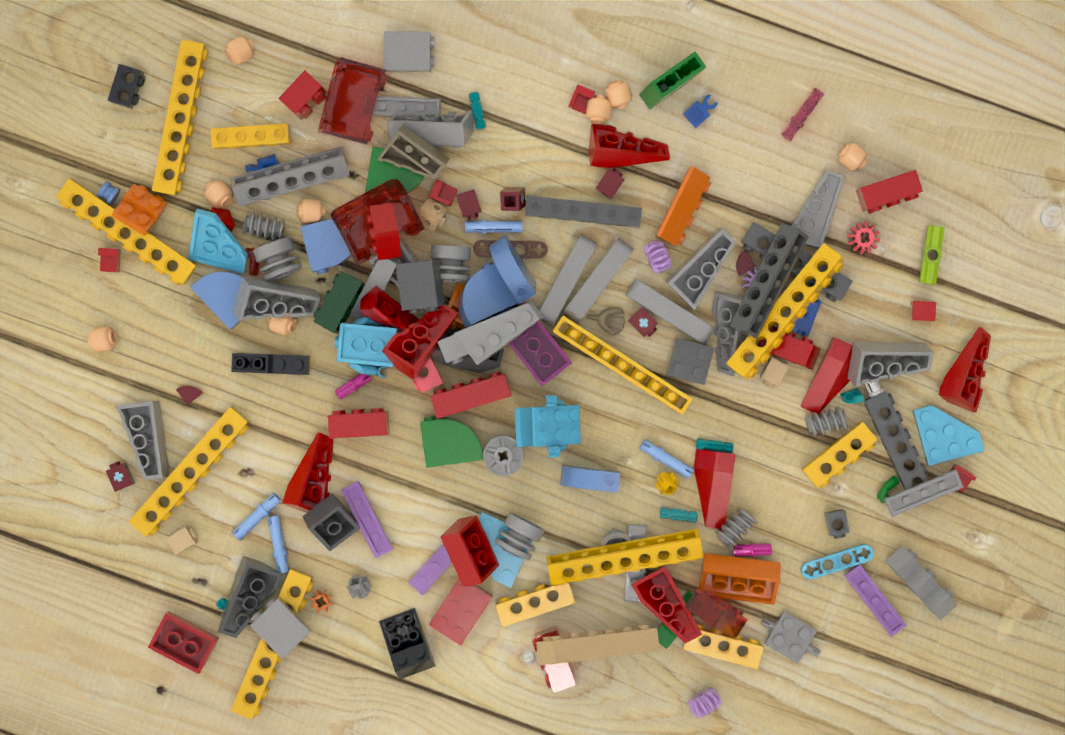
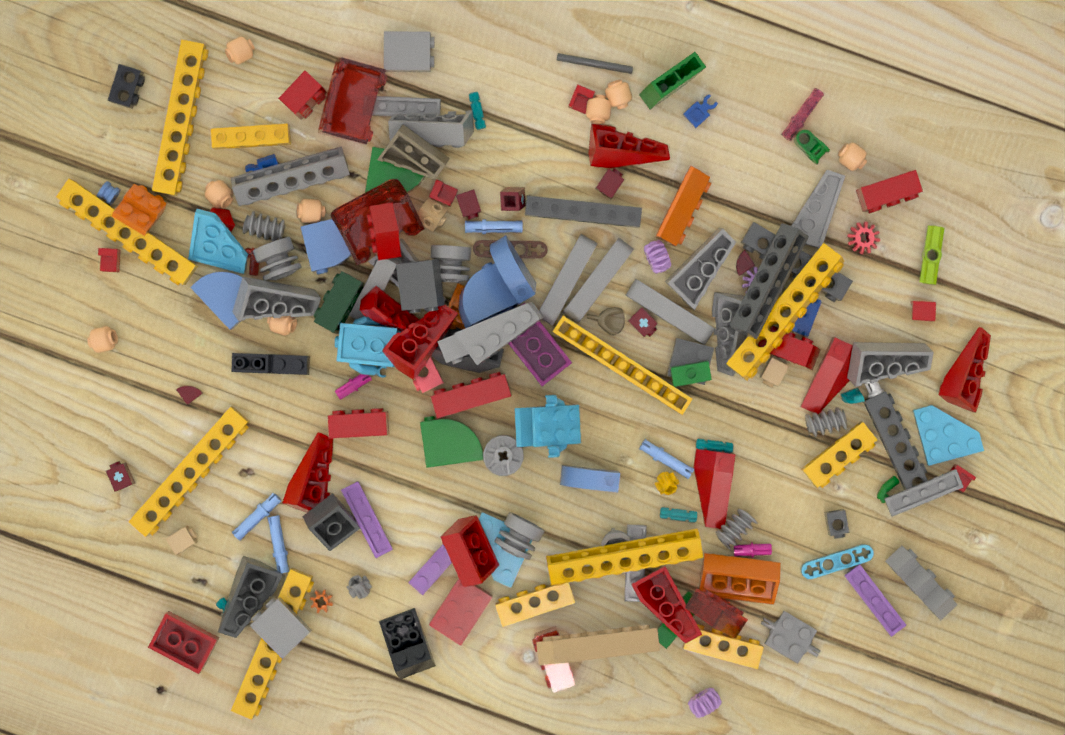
light grey wedge [116,401,169,480] -> none
none -> dark grey bar [557,53,633,74]
none -> green plate [670,360,712,387]
none -> green piece [794,130,830,165]

